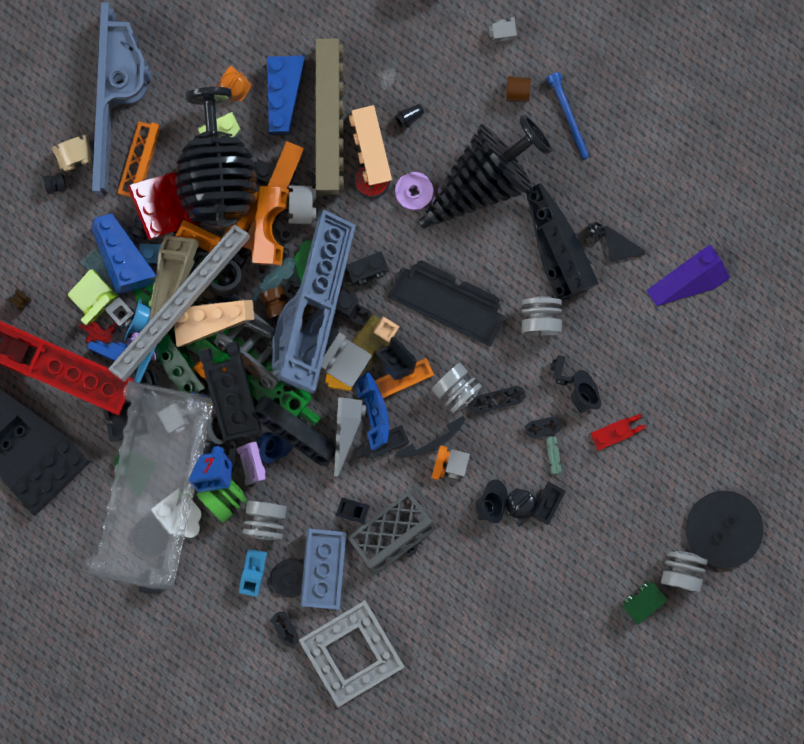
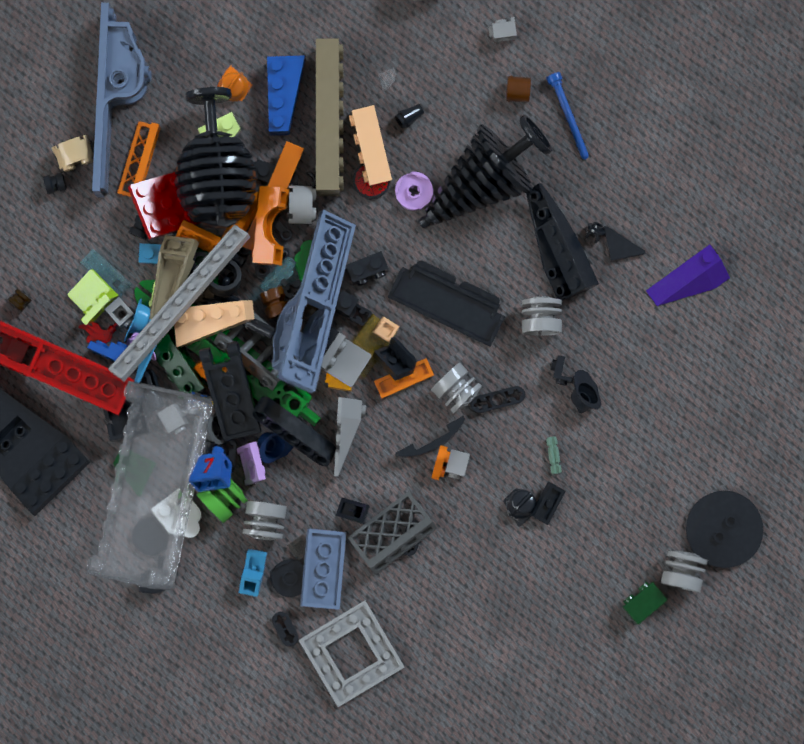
blue wedge [91,213,156,295] -> none
blue slope [355,373,389,451] -> none
black hinge [356,425,410,459] -> none
black piece [475,479,508,524] -> none
black beam [525,417,561,438] -> none
red hinge [590,414,647,451] -> none

